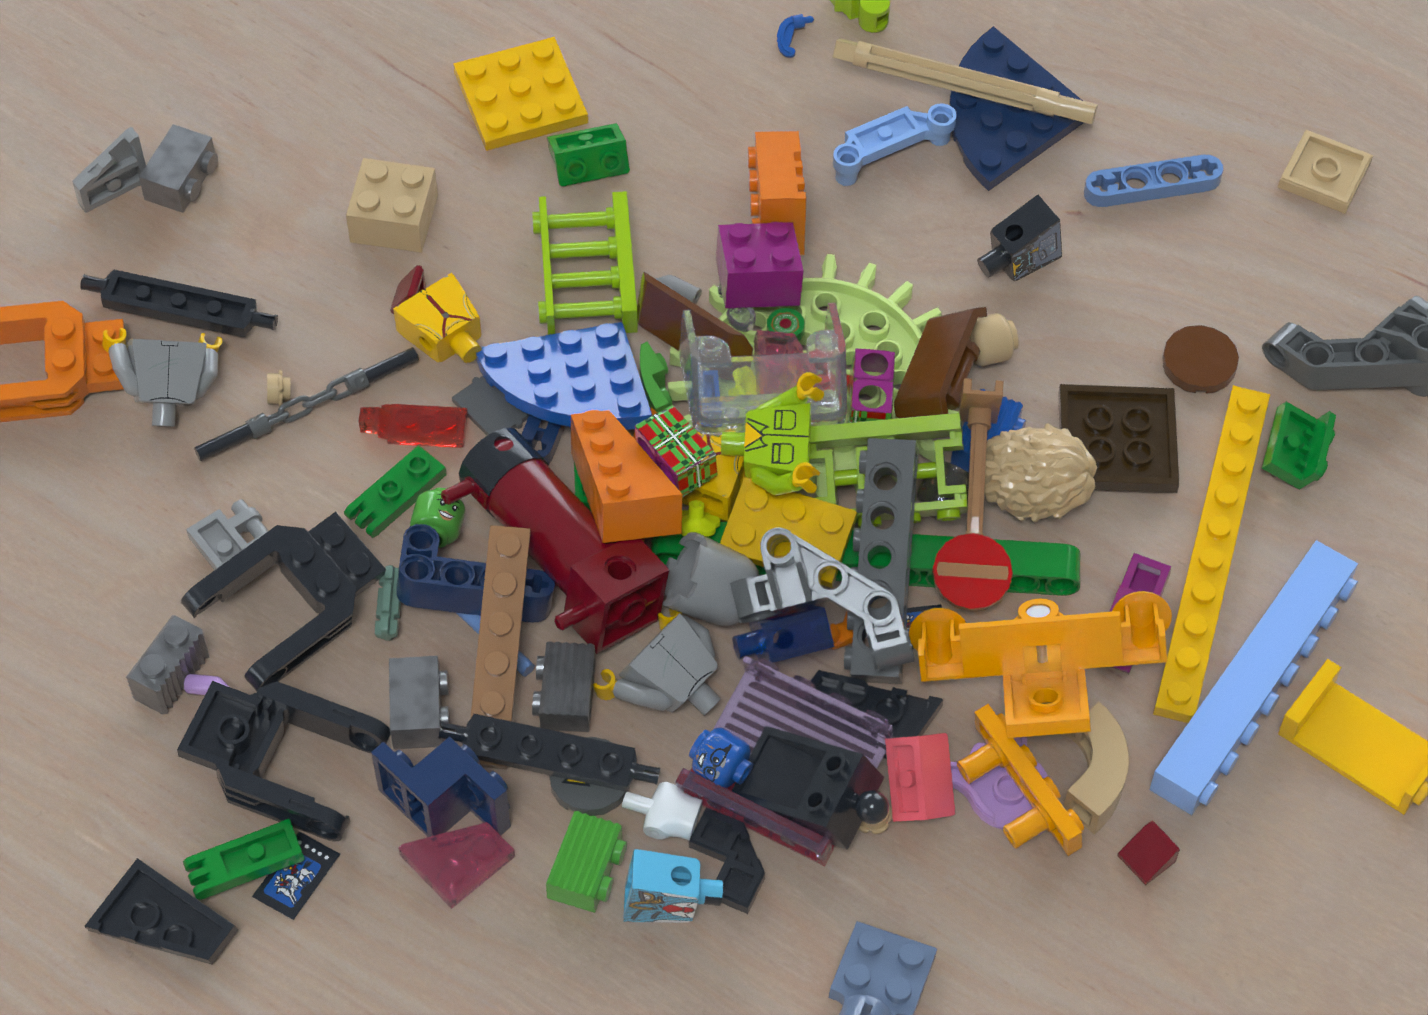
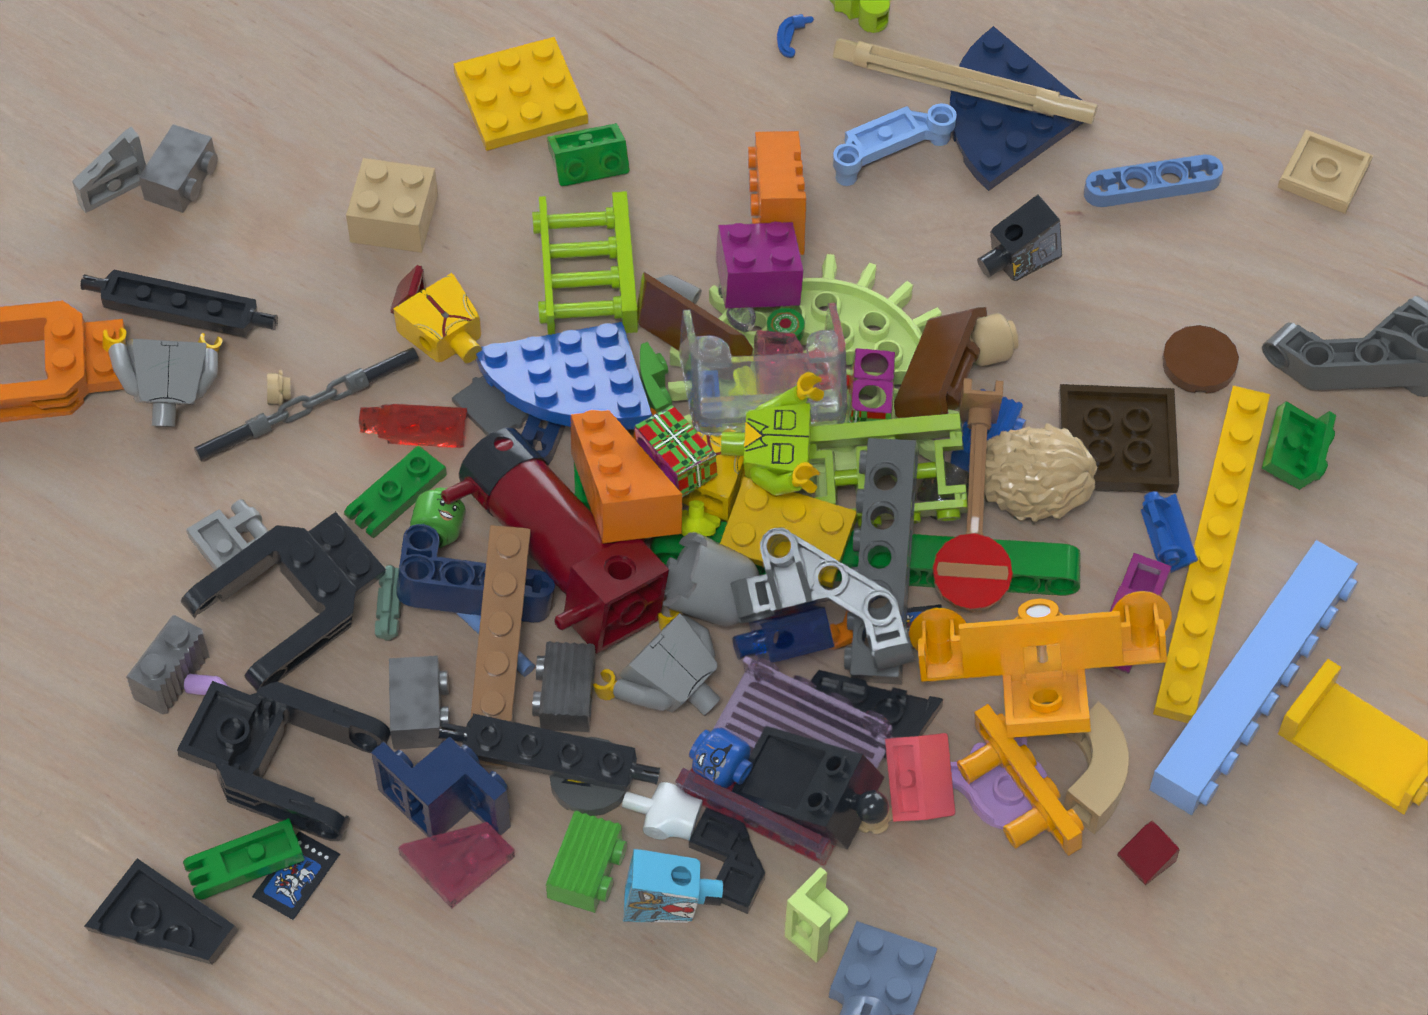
none -> yellowish green panel [785,867,848,963]
none -> blue hinge [1141,491,1198,573]

